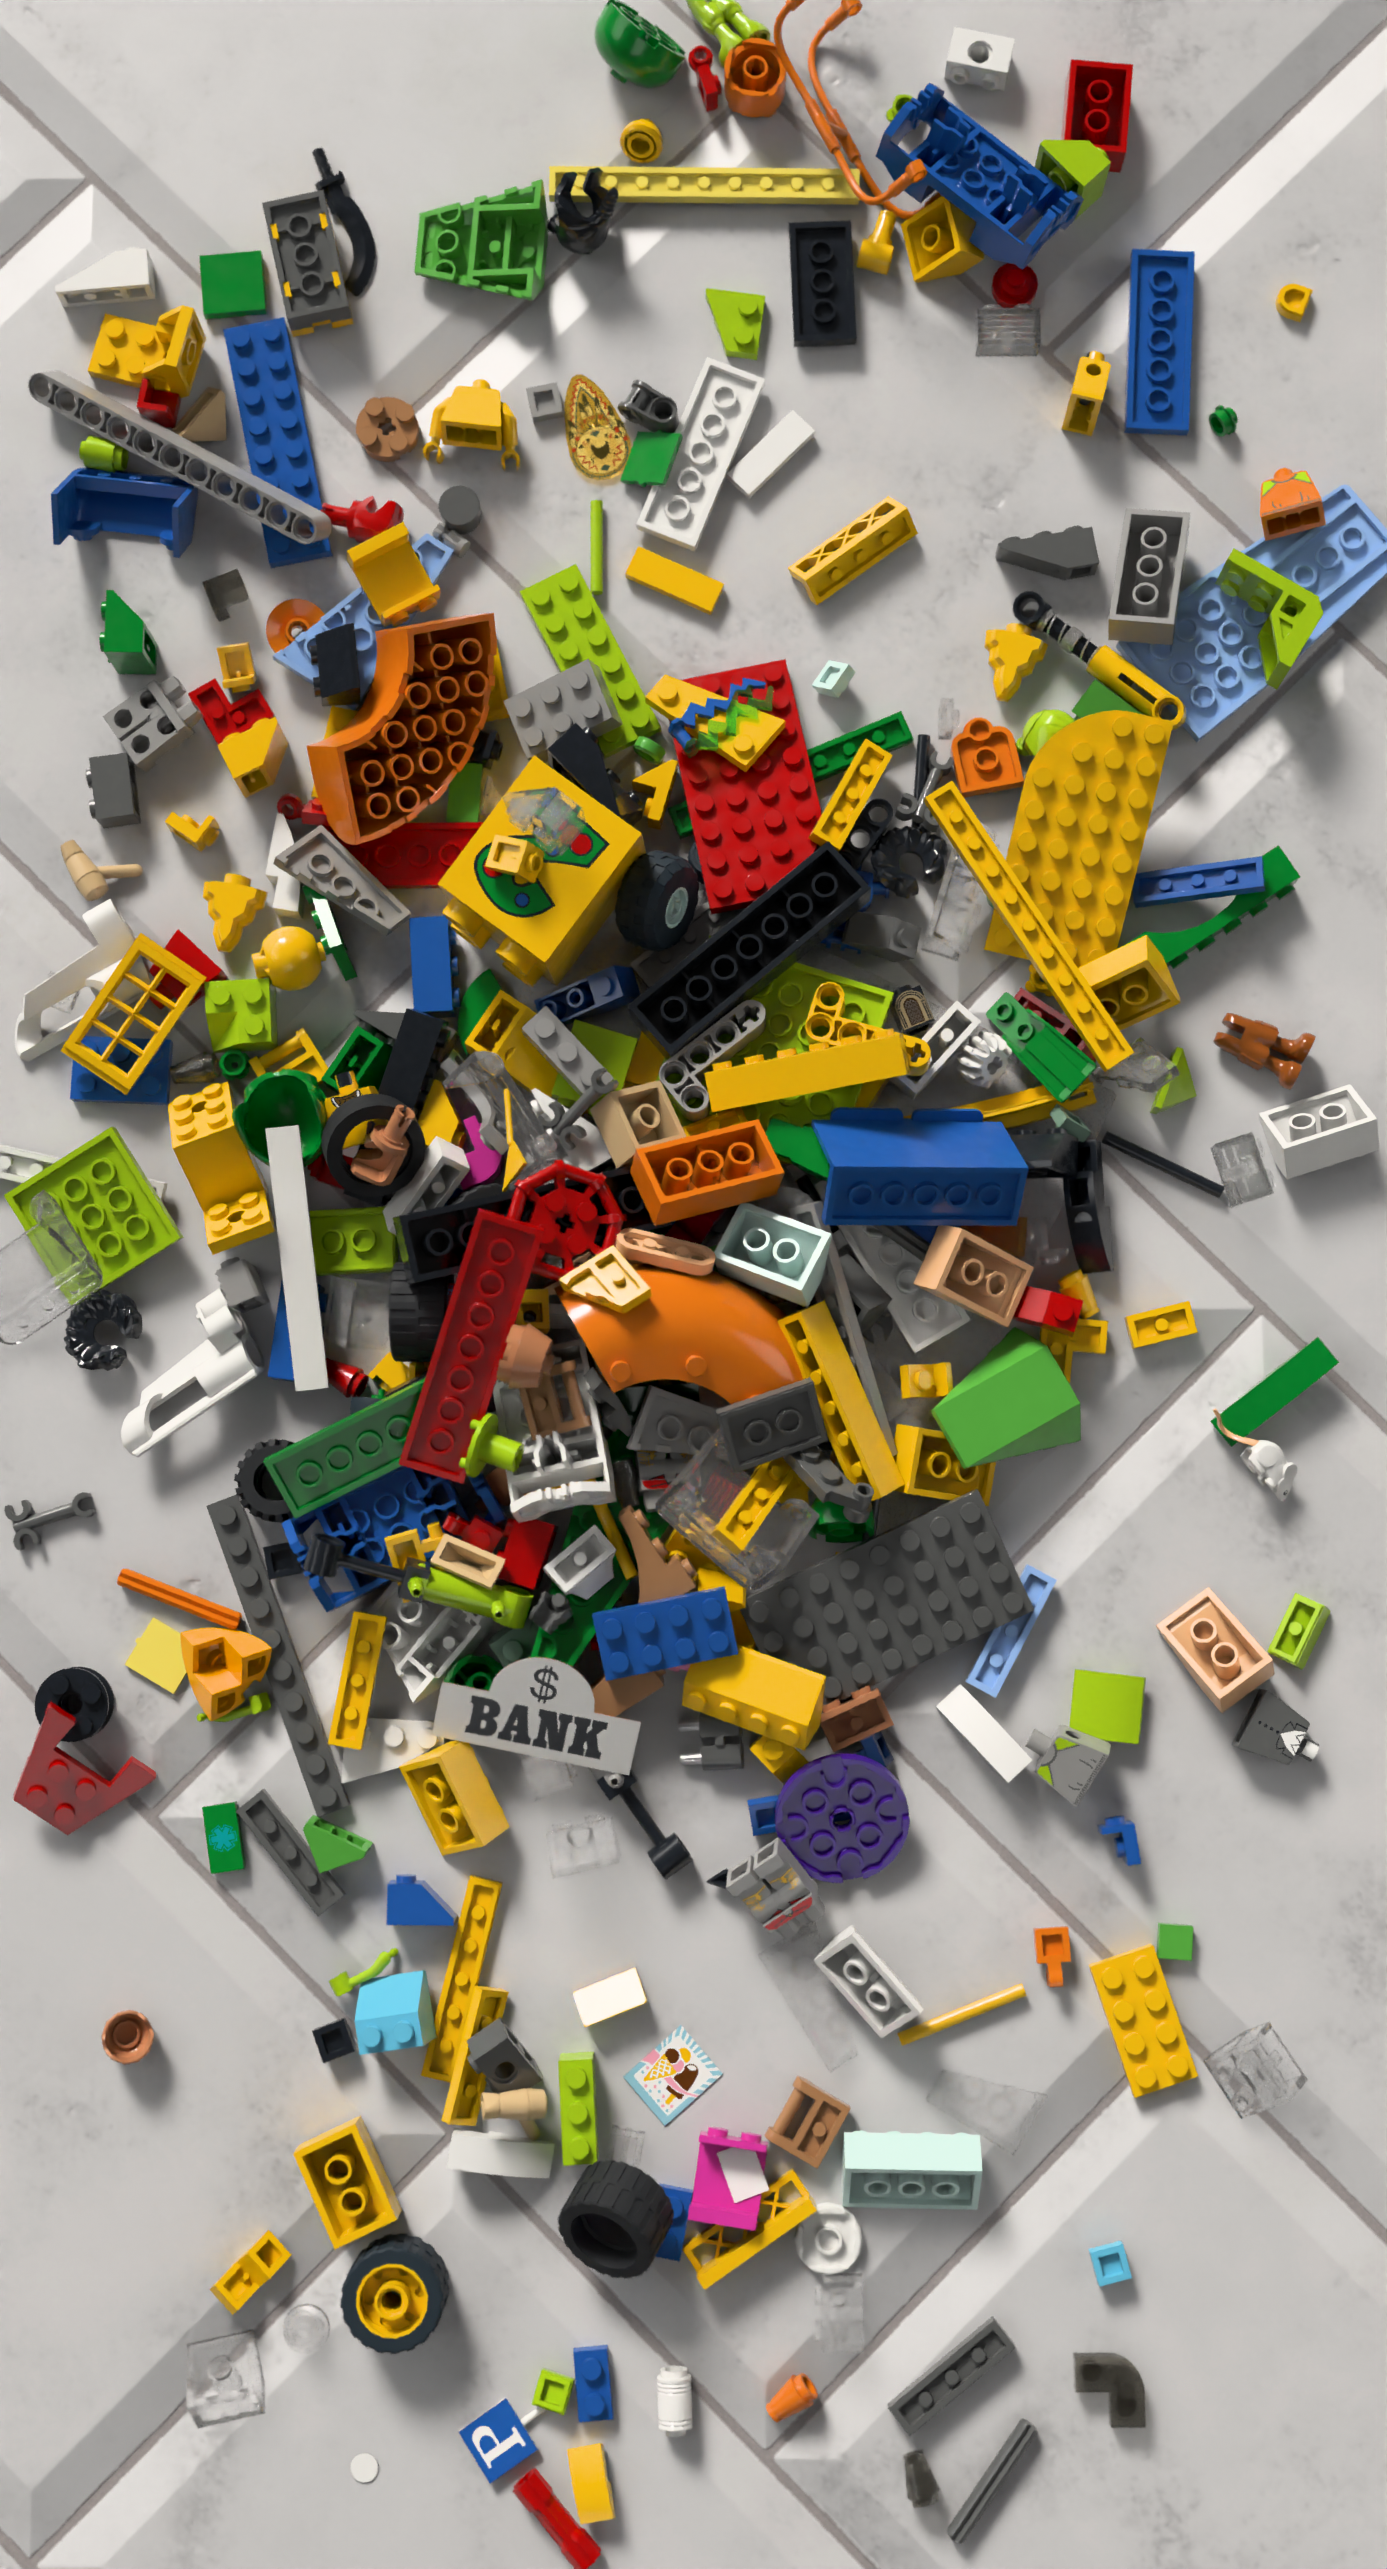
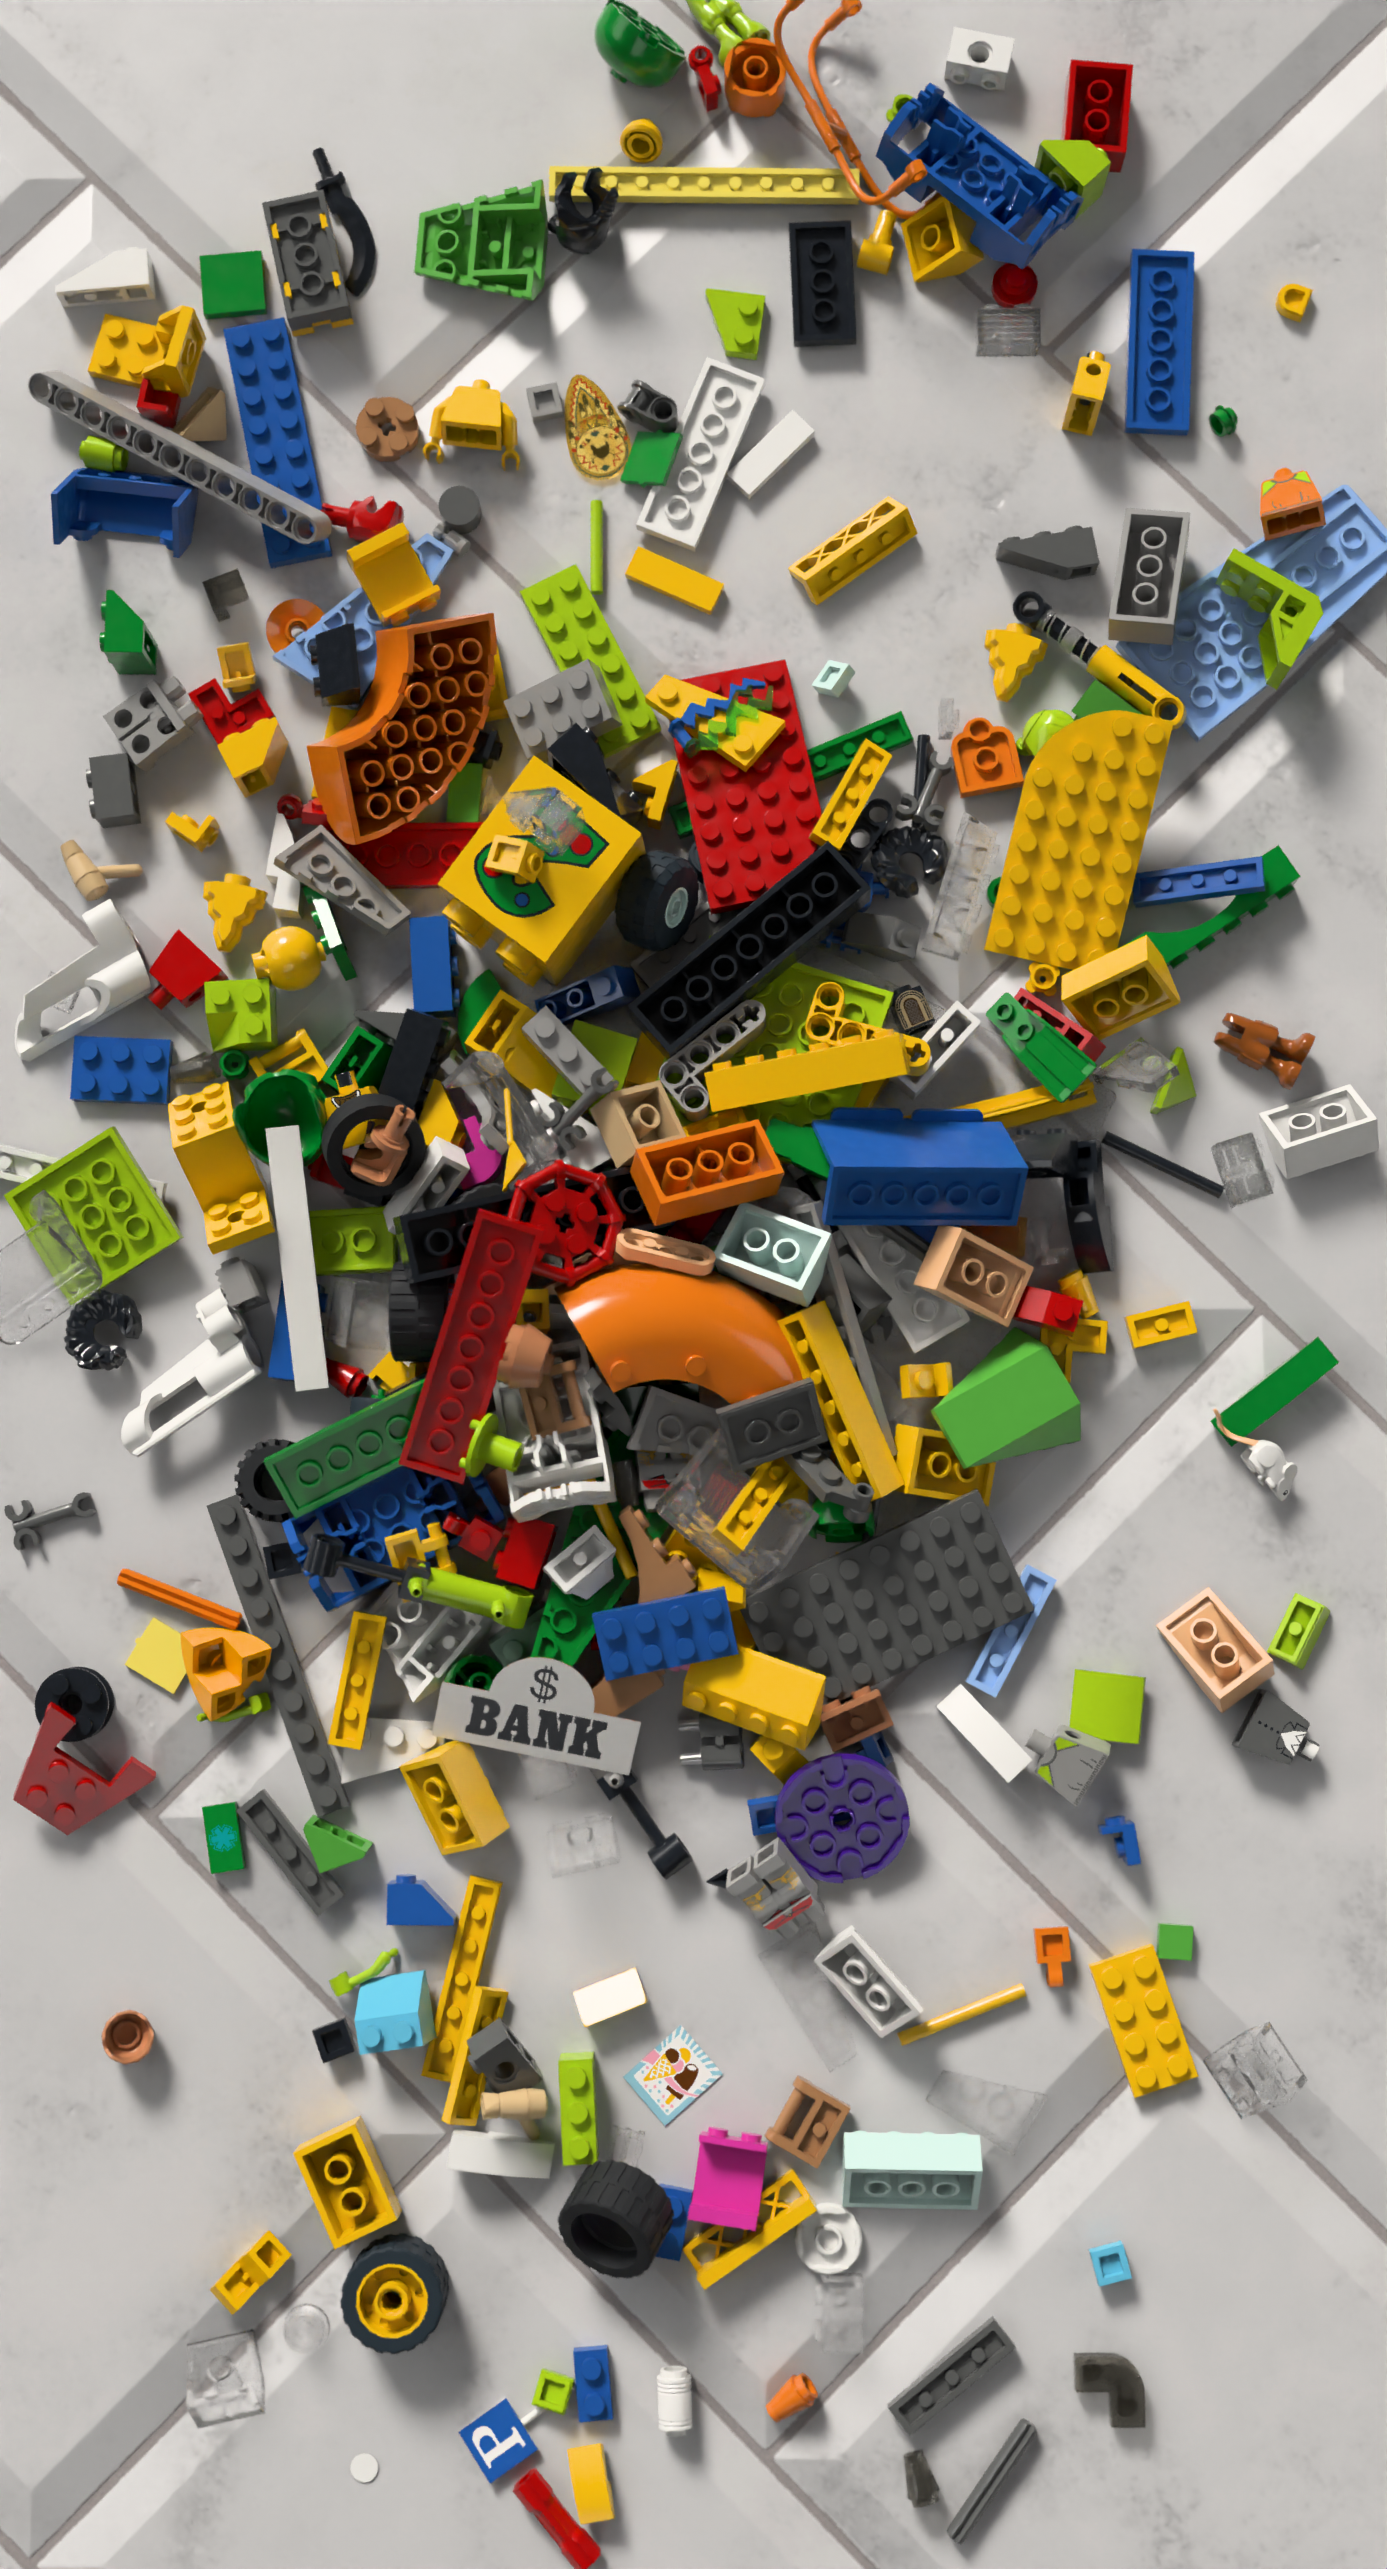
yellow piece [61,933,207,1095] -> none
tan slope [430,1533,506,1590] -> none
dark grey arm [529,1592,573,1635] -> none
wing [559,1245,652,1314] -> none
bright green tile [633,736,666,764] -> none
white sticker [717,2147,769,2203] -> none
yellow plate [923,781,1134,1072] -> none
white gear [956,1031,1012,1088] -> none
sand green plate [1049,1104,1091,1142] -> none

